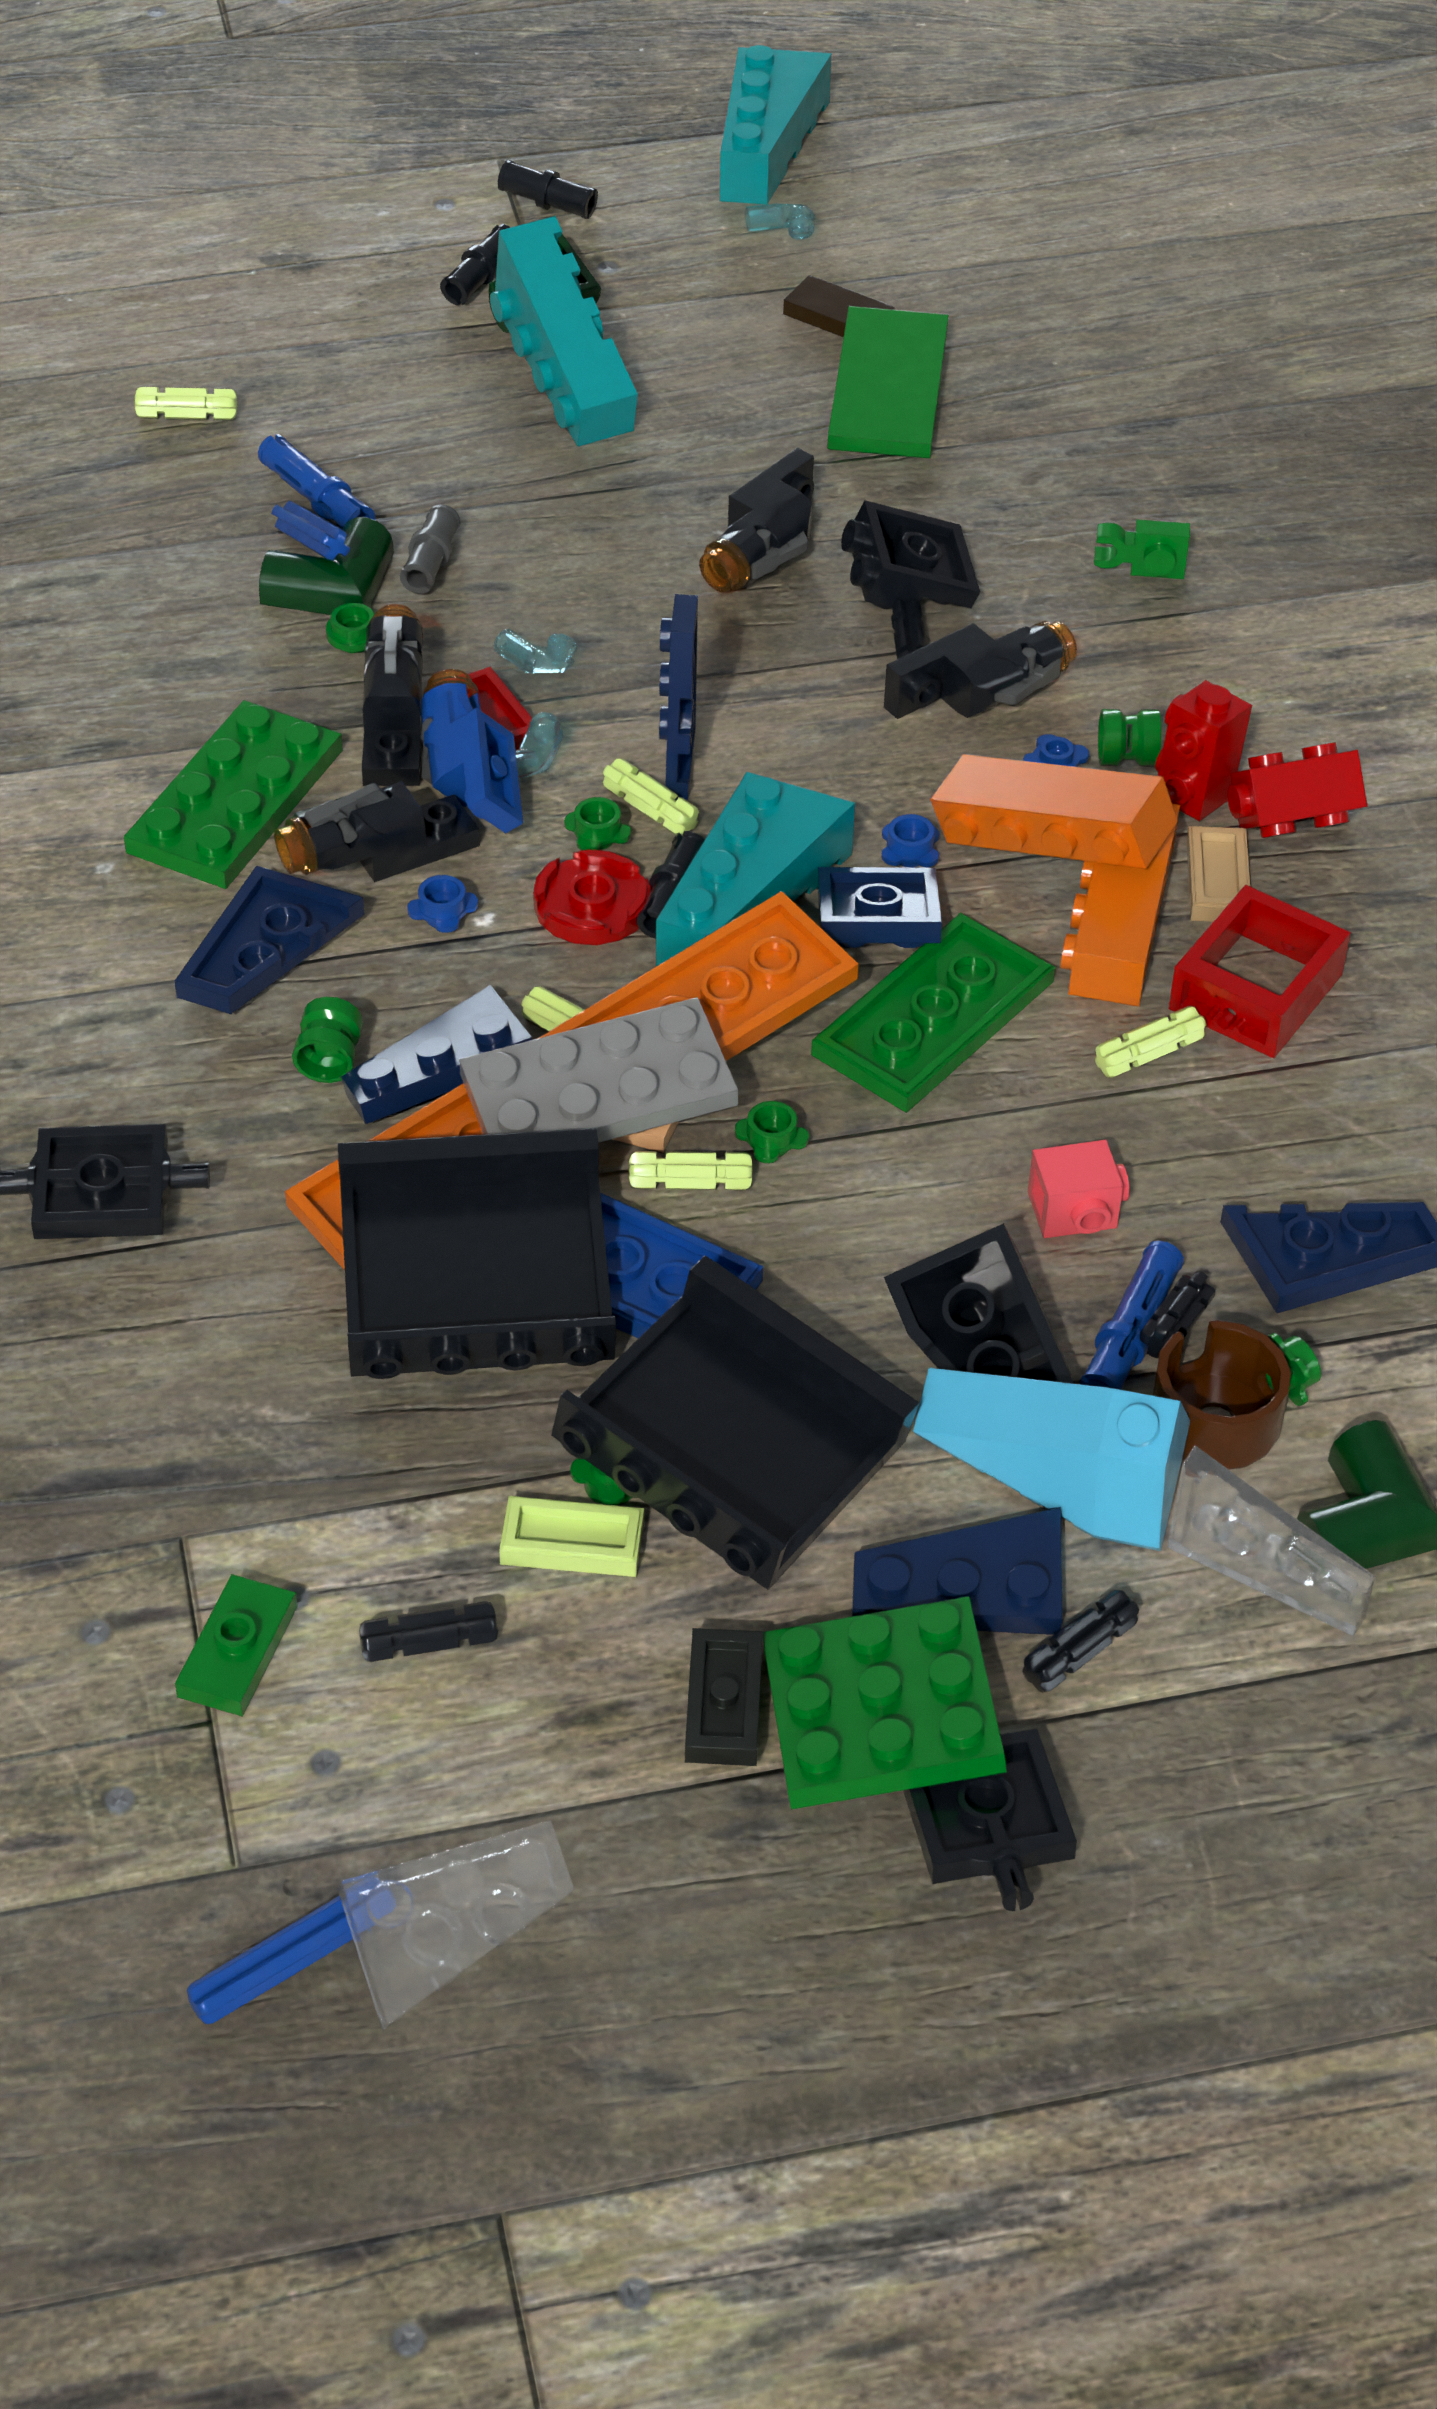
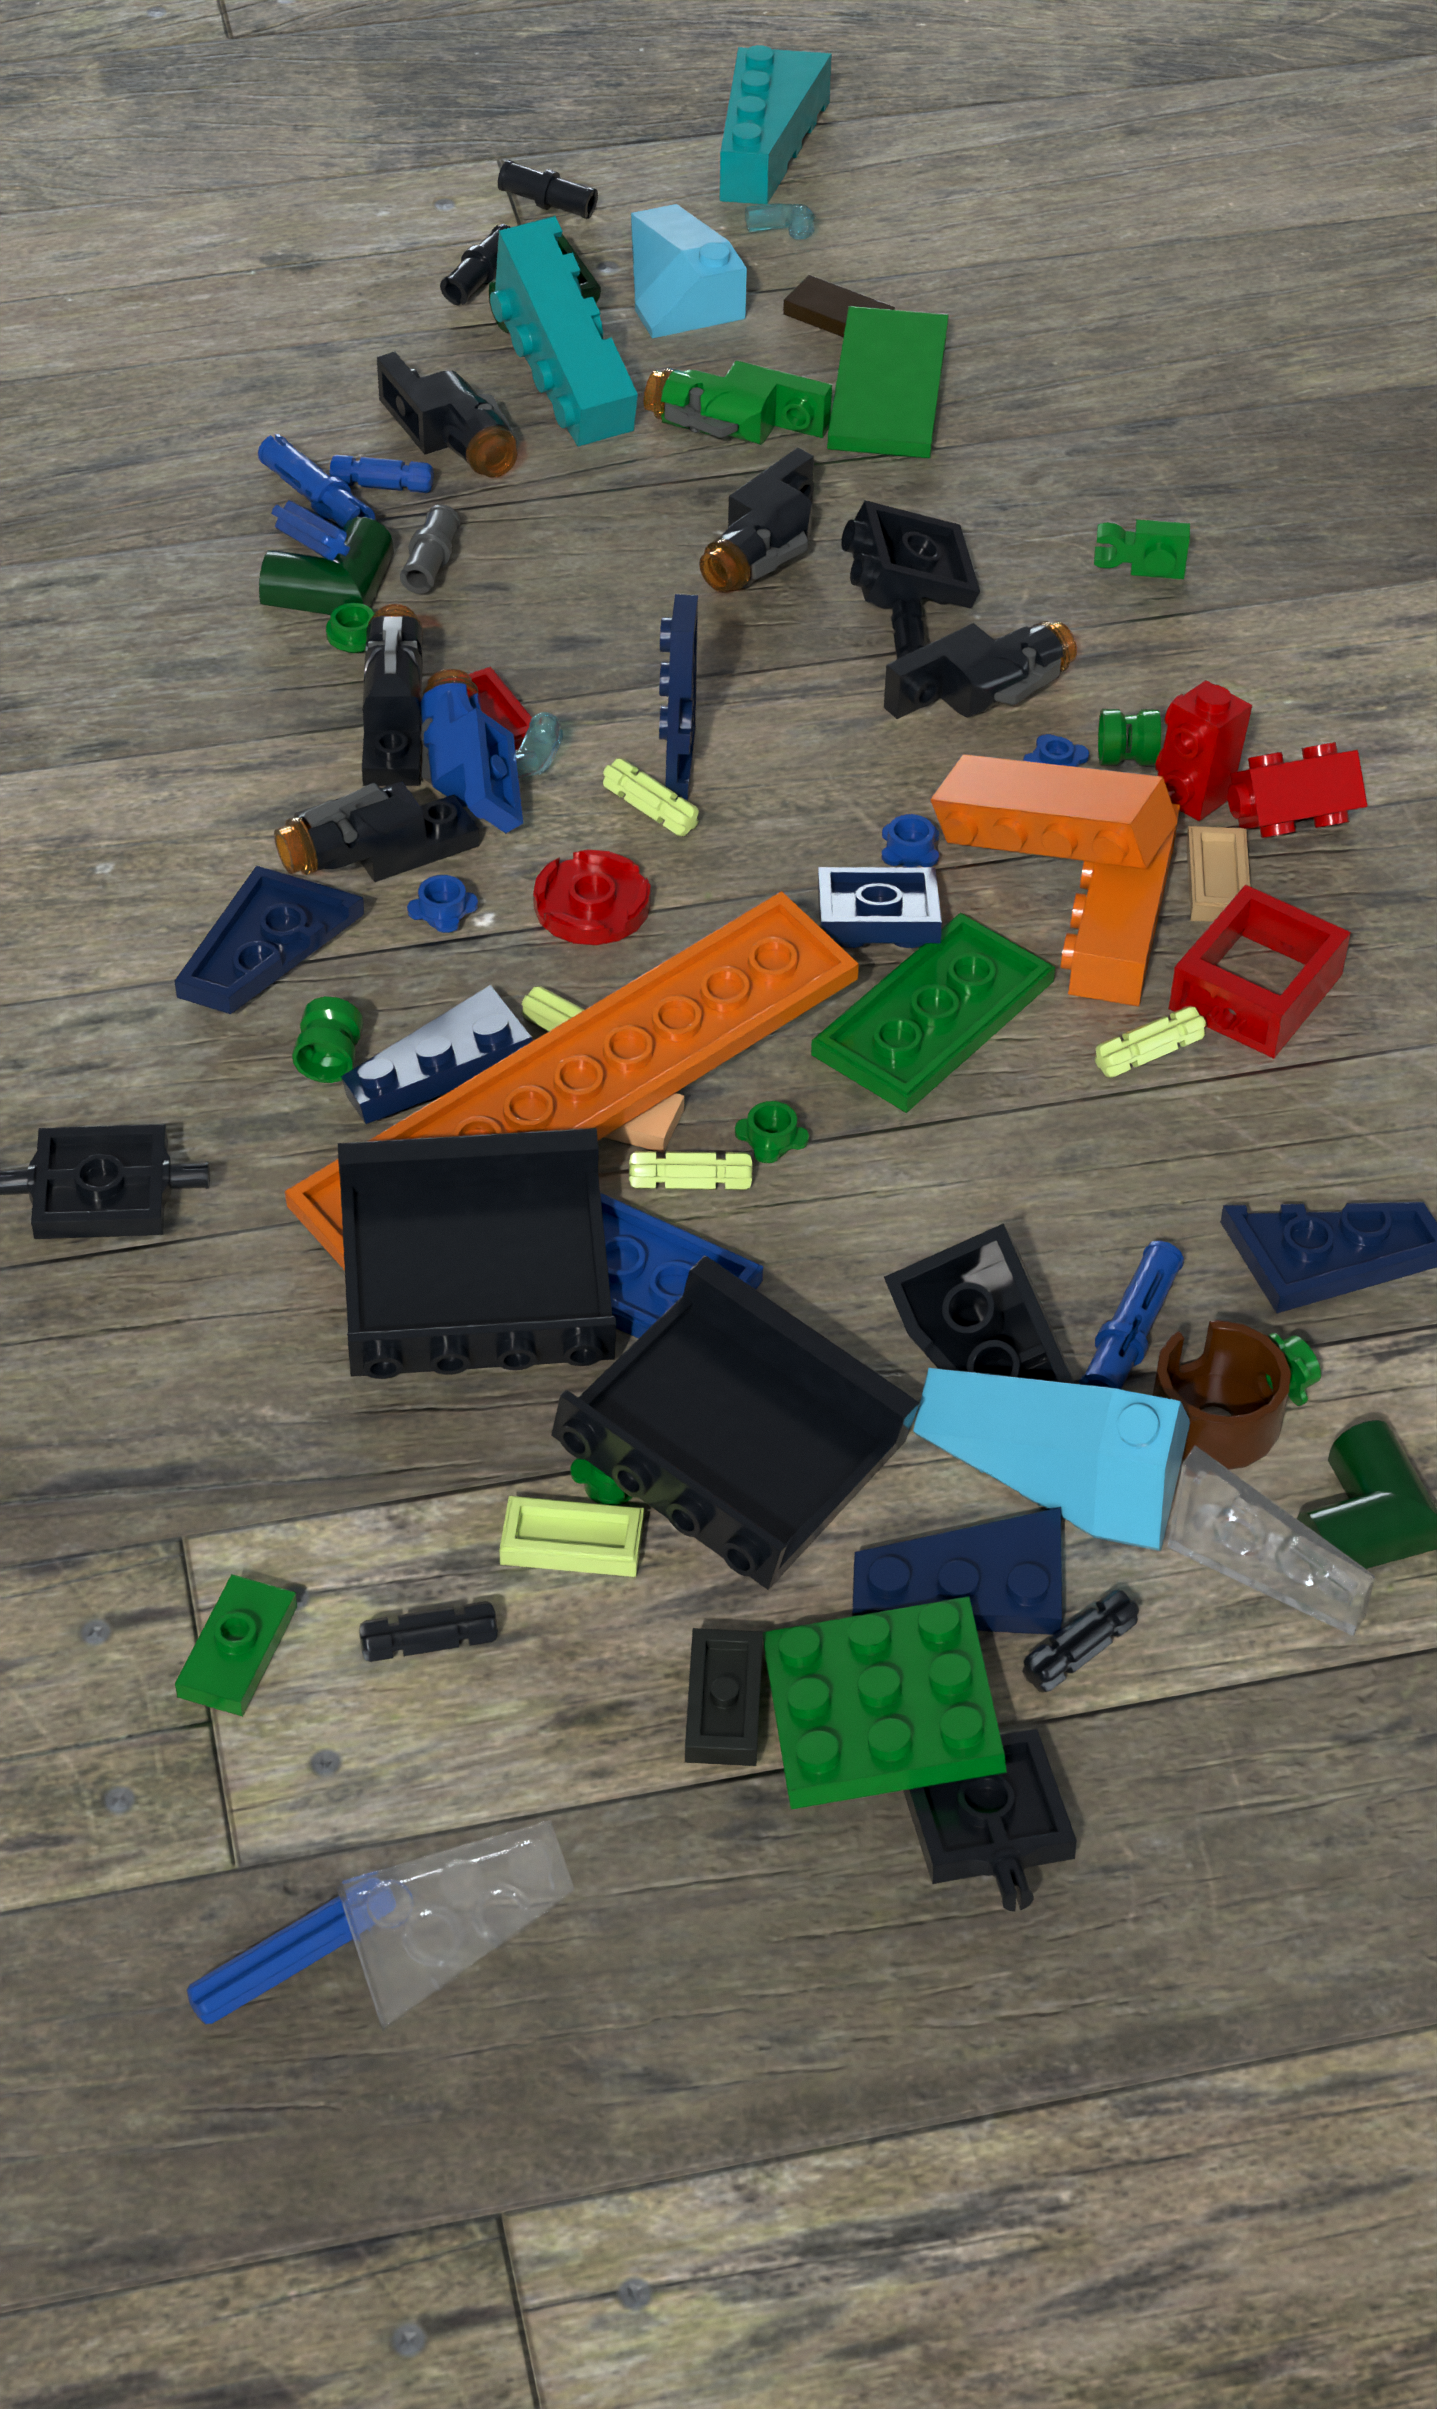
green plate [124,700,343,889] -> none
yellowish green axle [135,387,237,420] -> none
light grey plate [459,997,738,1143] -> none
clear light blue arm [494,629,577,673] -> none
green plate [564,797,631,851] -> none
black pin [637,831,705,939] -> none
teal wedge [656,772,855,966] -> none
coral brick [1028,1140,1129,1239] -> none
black axle [1139,1271,1215,1358] -> none
none -> blue axle [330,455,434,493]
none -> black plate [377,352,518,478]
none -> medium azure wedge [631,204,747,338]
none -> green plate [643,360,832,445]

